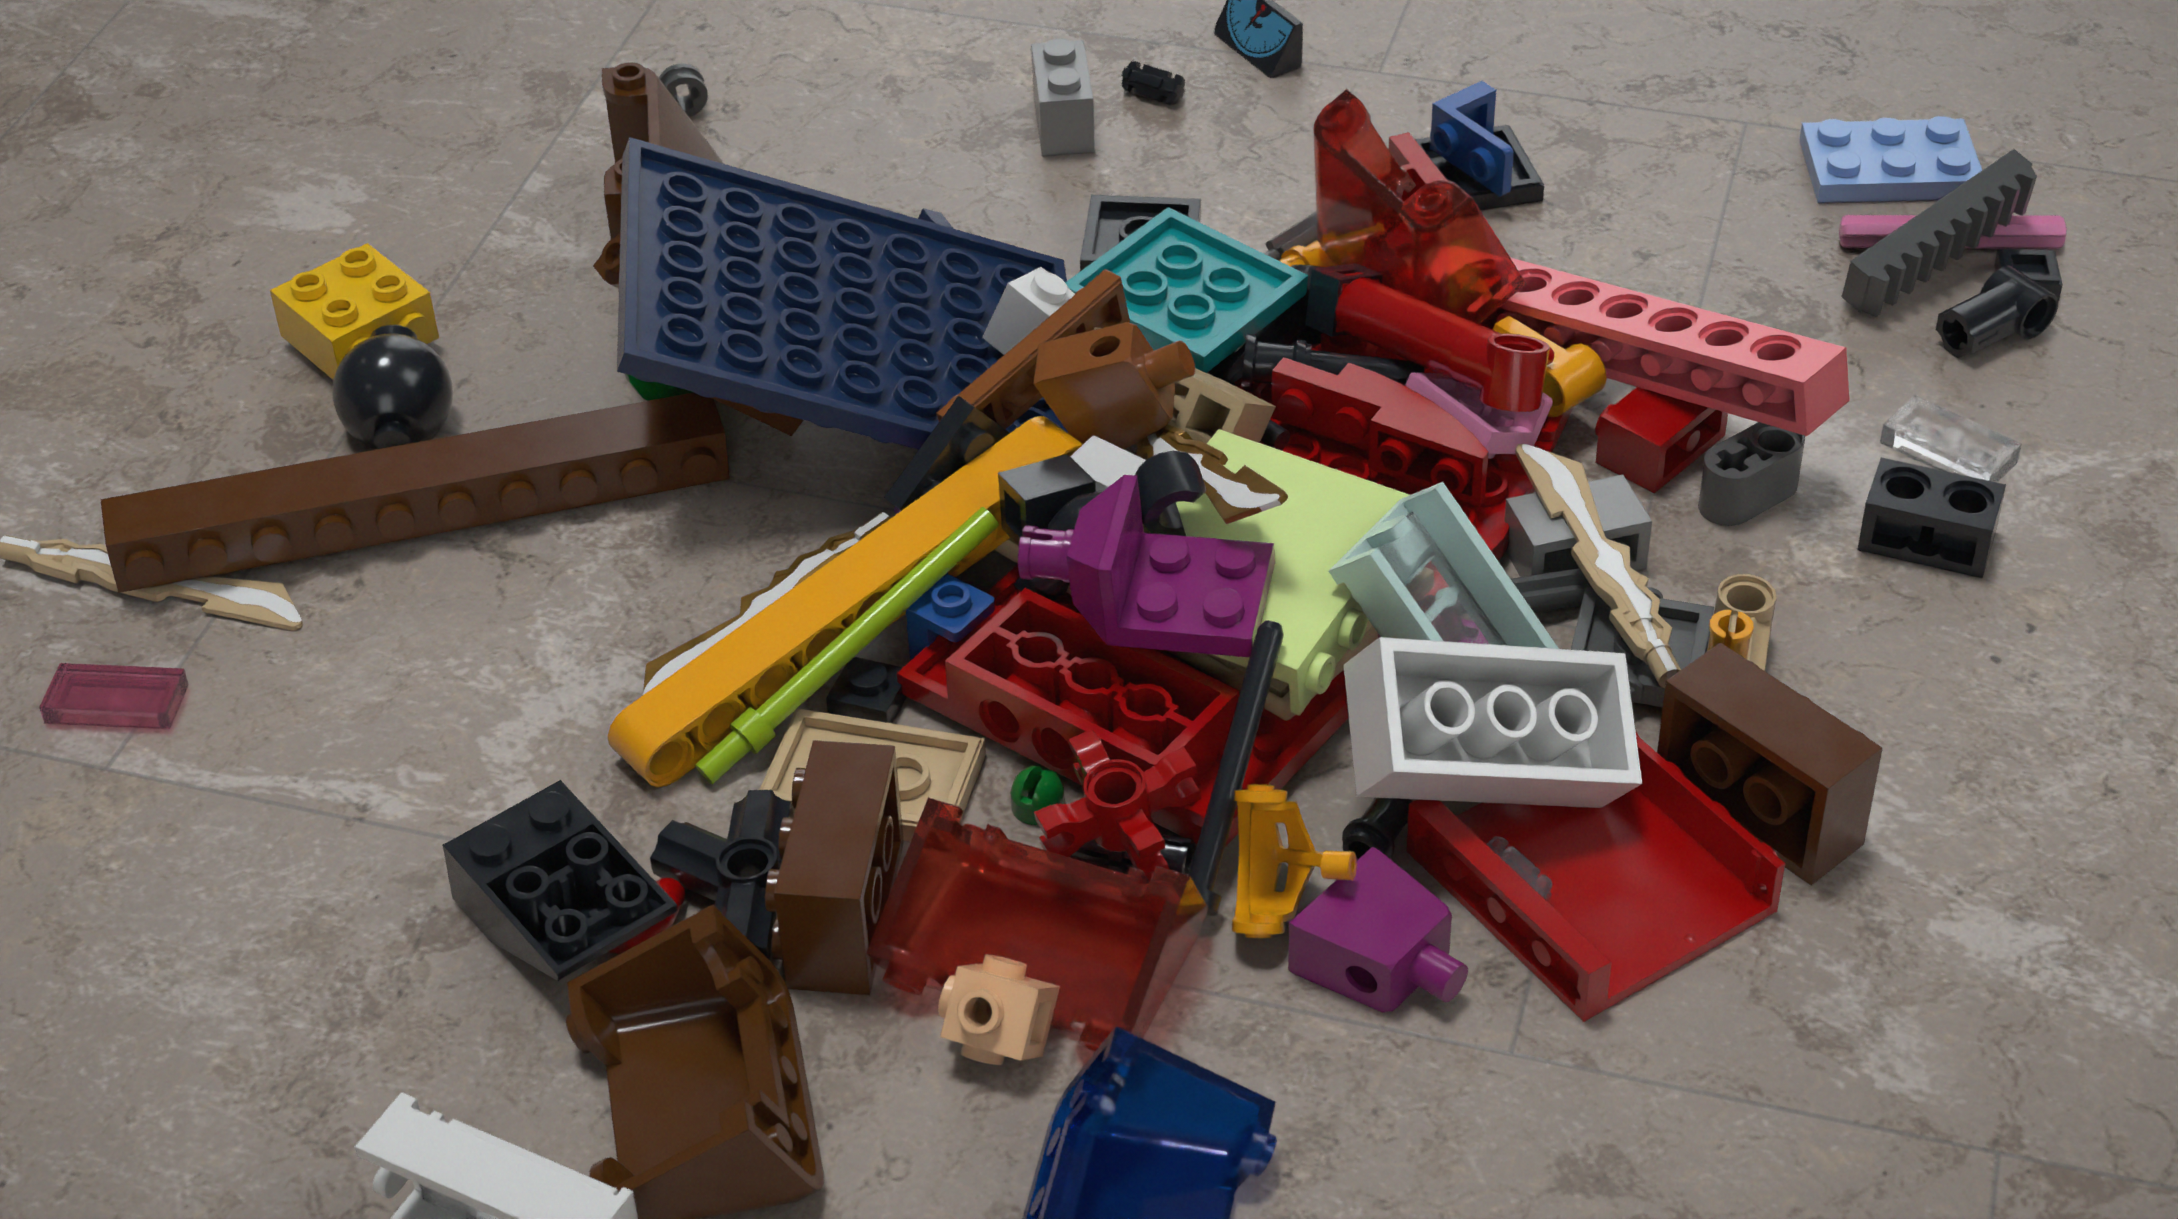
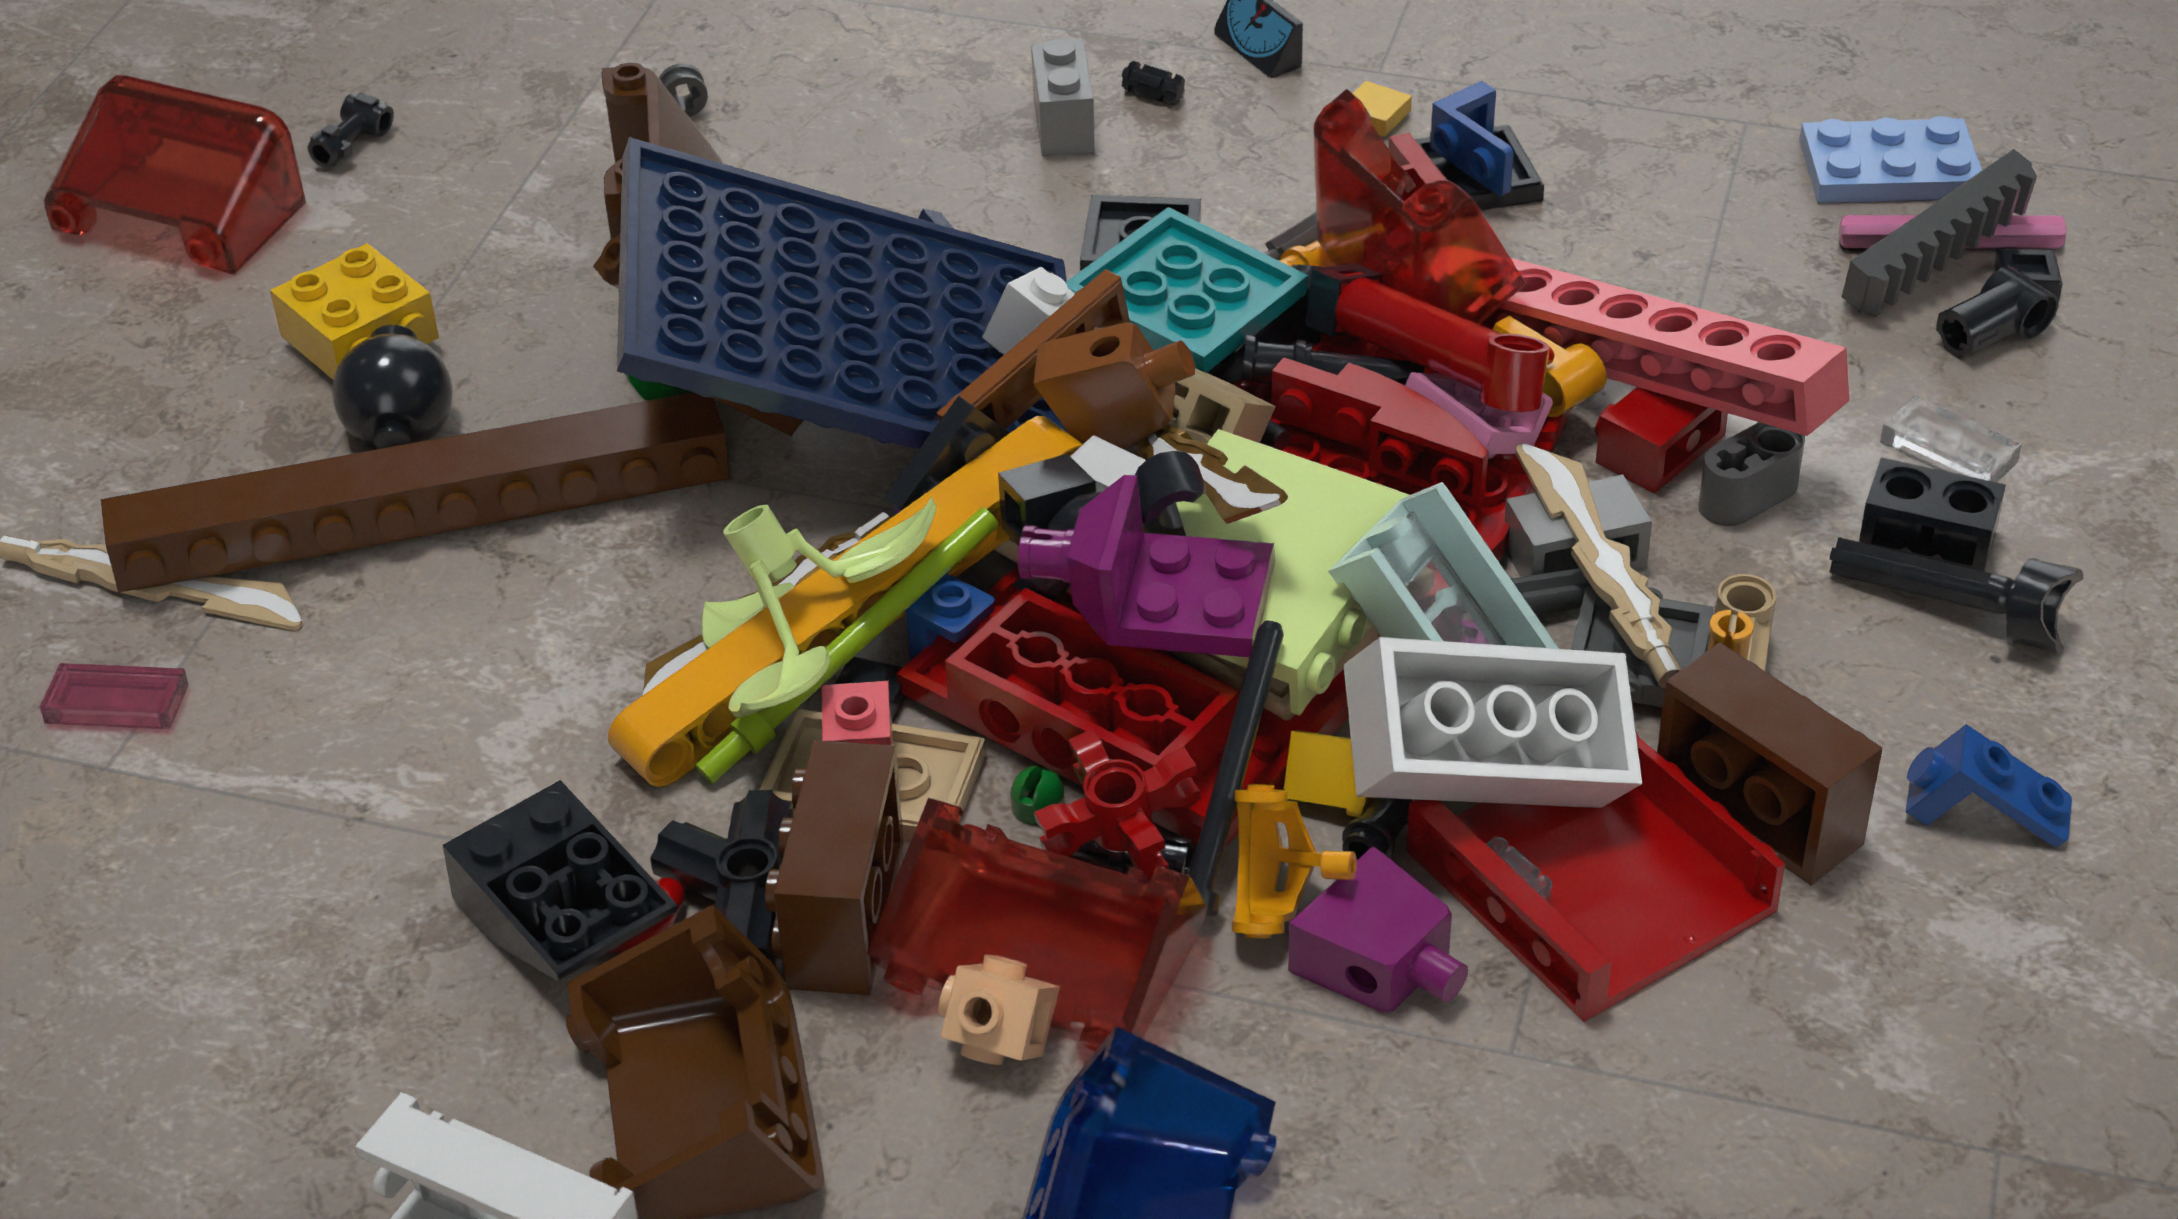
none -> clear red windscreen [44,75,306,275]
none -> black bar [308,92,394,168]
none -> yellowish green plant [702,497,936,718]
none -> coral brick [821,681,893,745]
none -> yellow tile [1284,730,1375,818]
none -> yellow tile [1339,81,1412,137]
none -> black piece [1829,537,2083,654]
none -> blue bracket [1905,724,2072,848]

